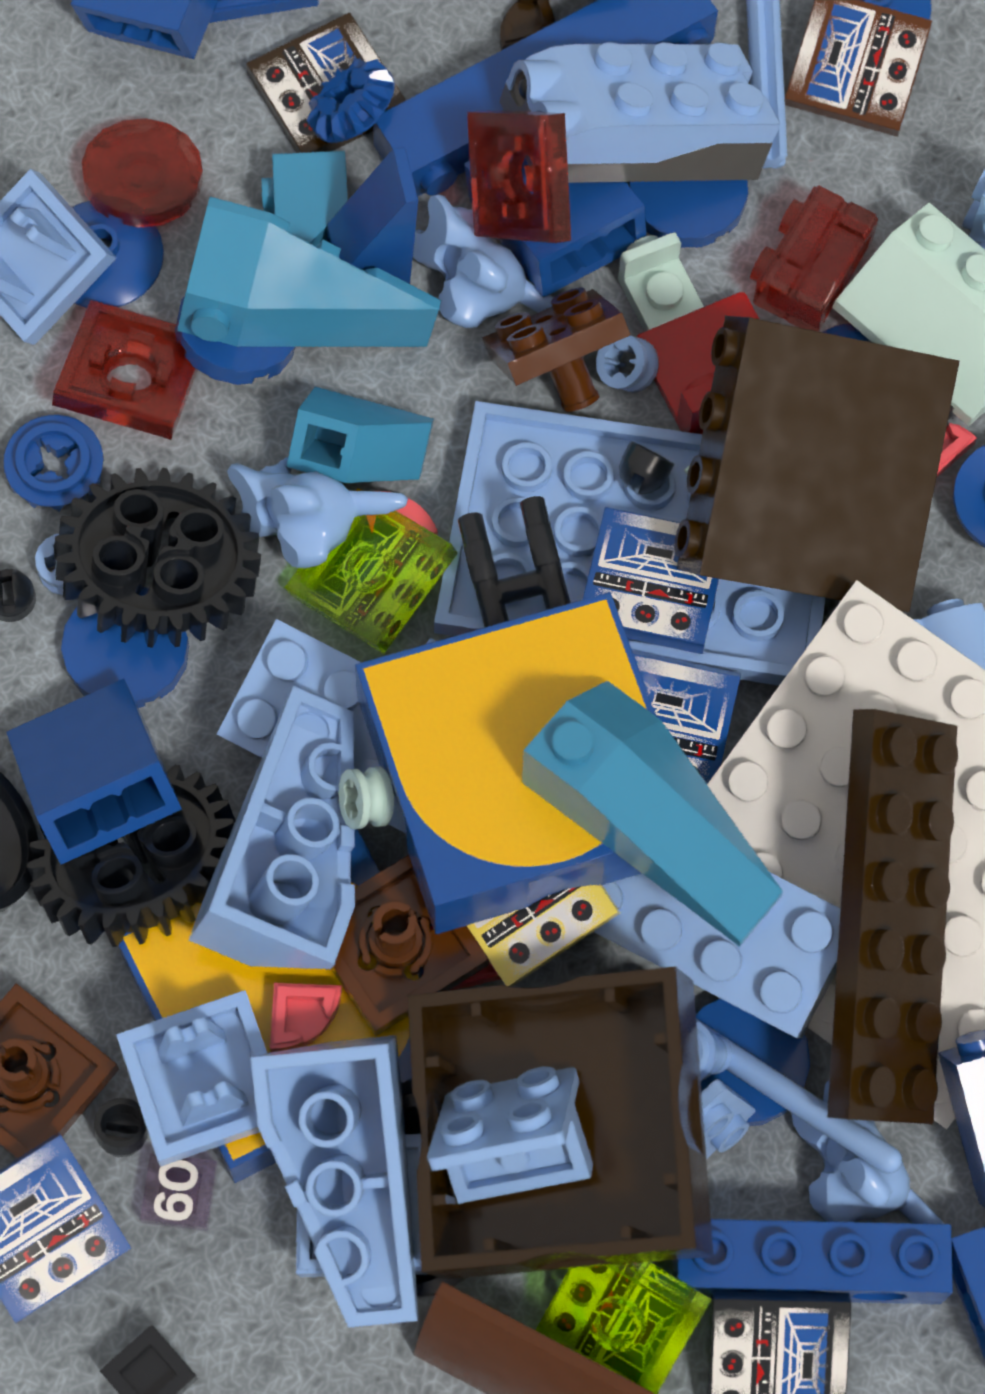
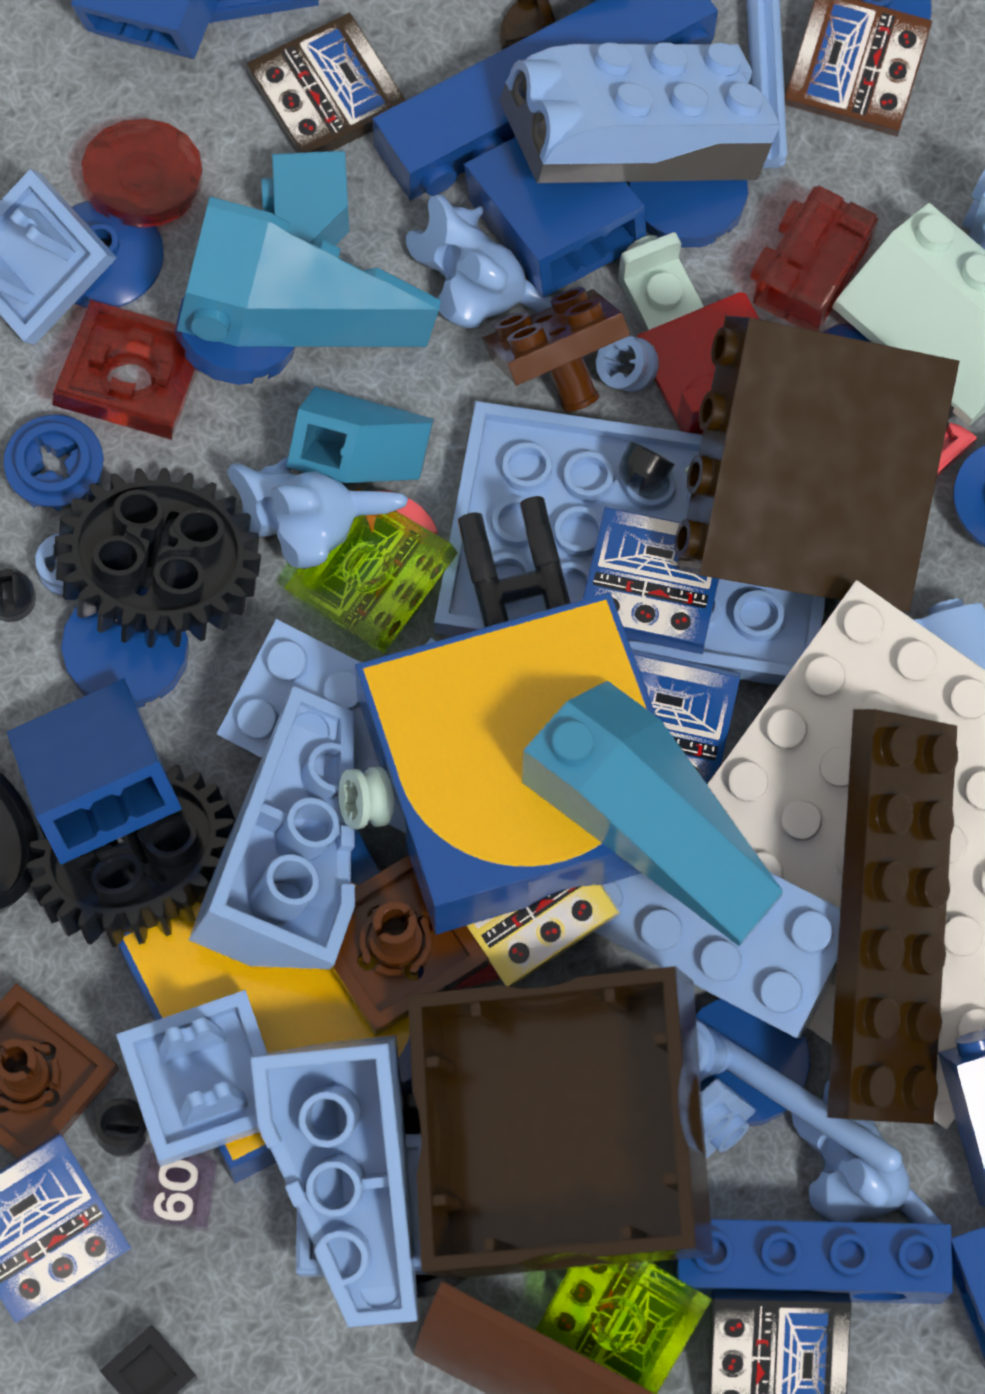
coral tile [270,983,342,1052] -> none
blue gear [306,58,395,143] -> none
blue slope [326,147,418,284] -> none
light blue bracket [427,1066,593,1204] -> none
clear red piece [467,110,571,243] -> none

